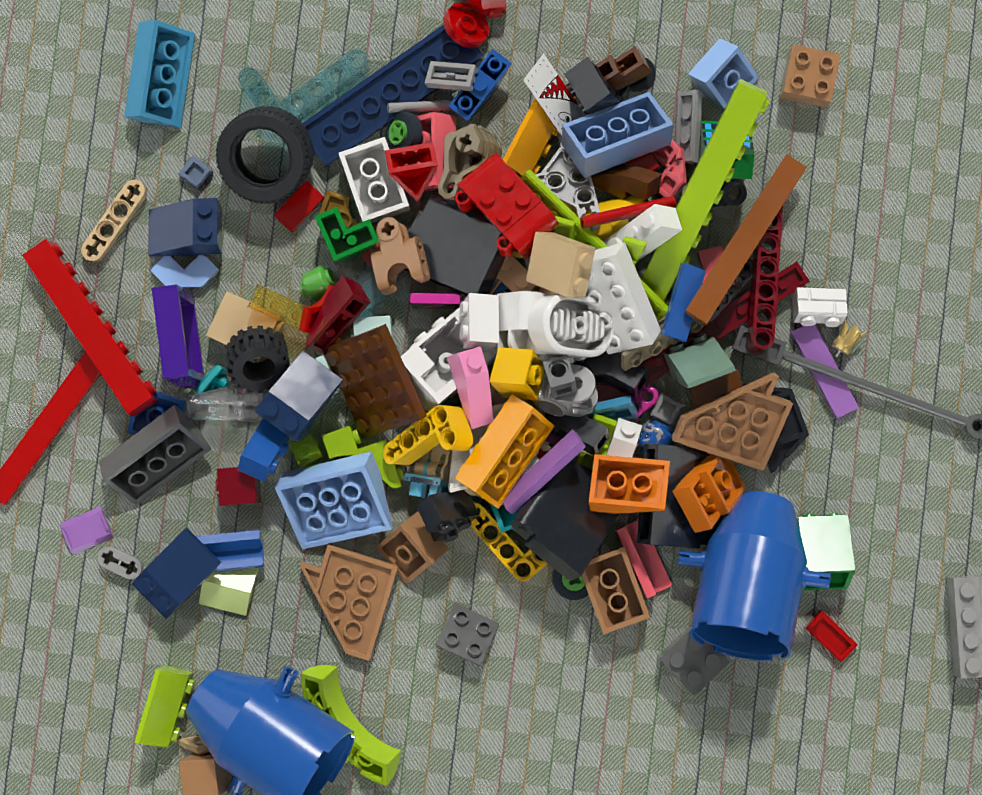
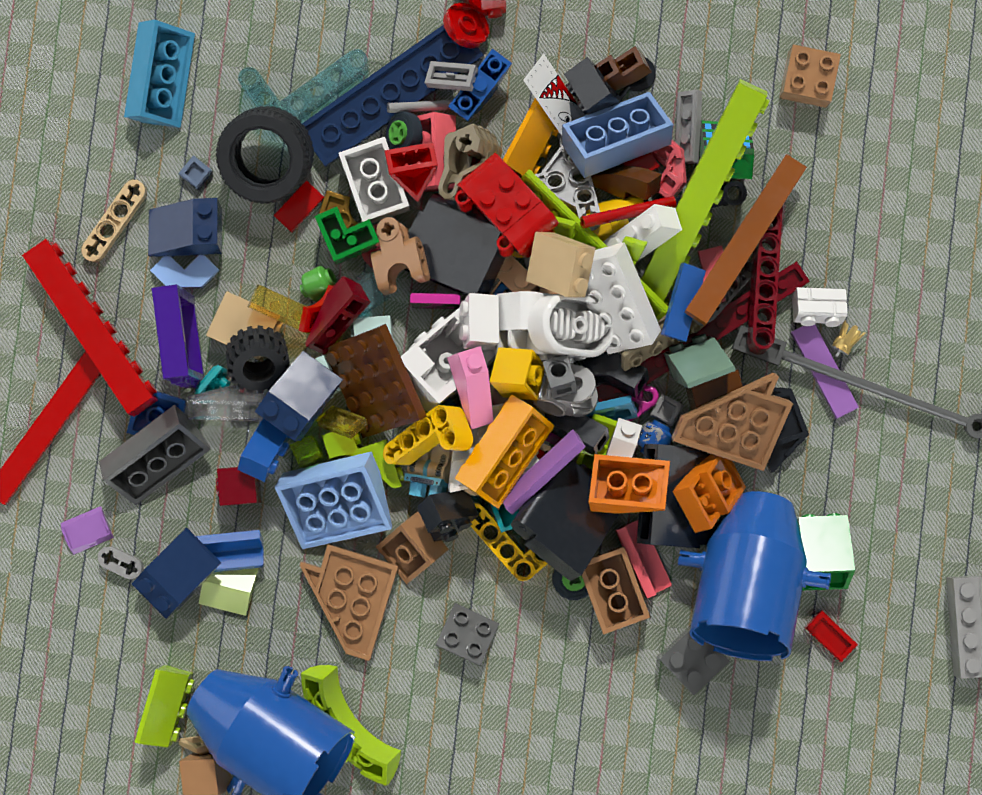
light blue slope [688,38,759,111] -> none
none -> clear yellow tile [316,406,368,439]

